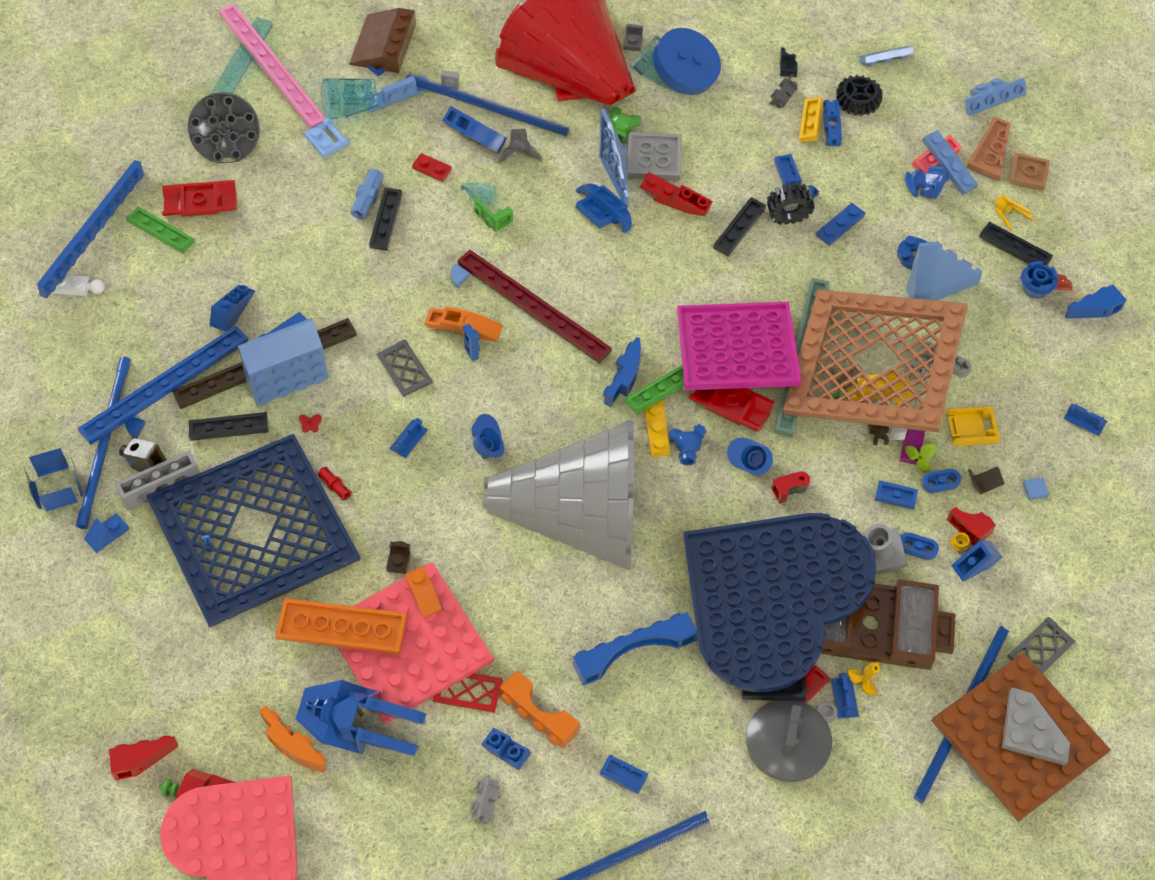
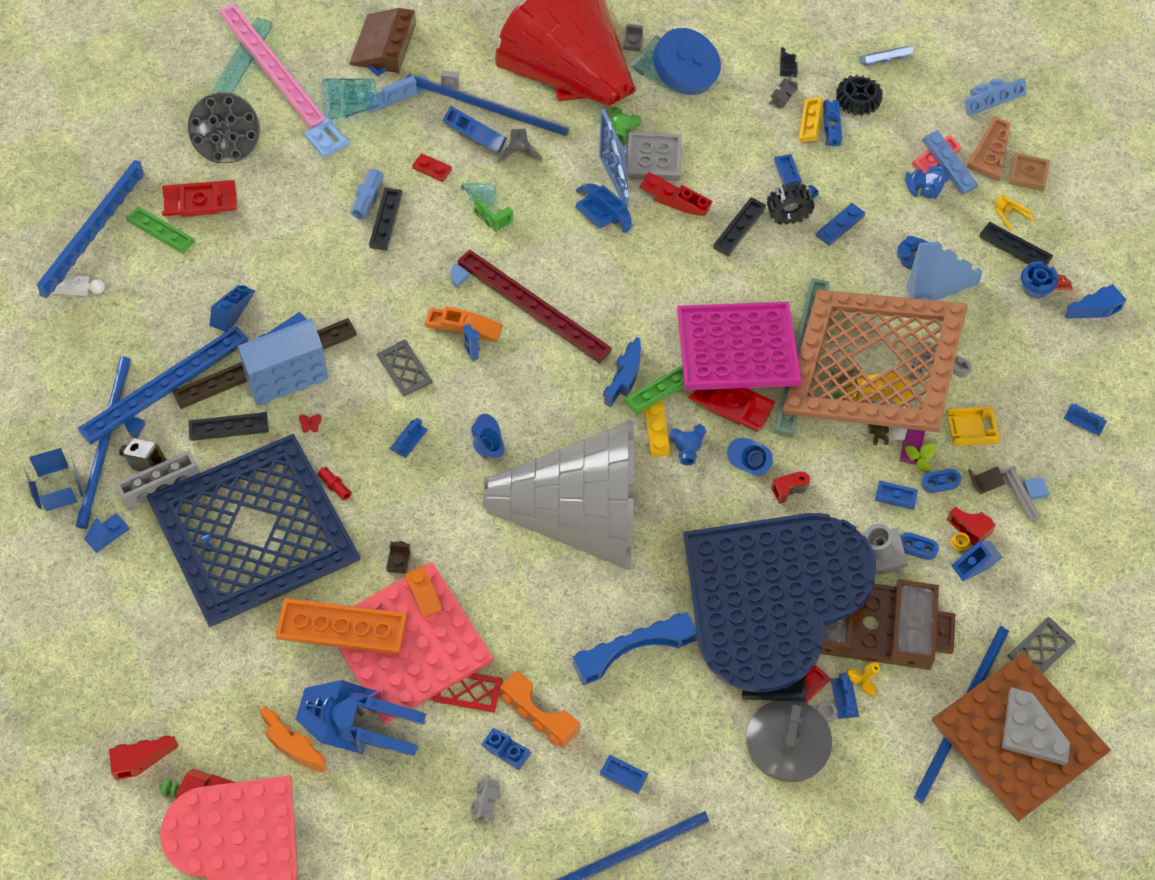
none -> light grey axle [1001,466,1040,522]

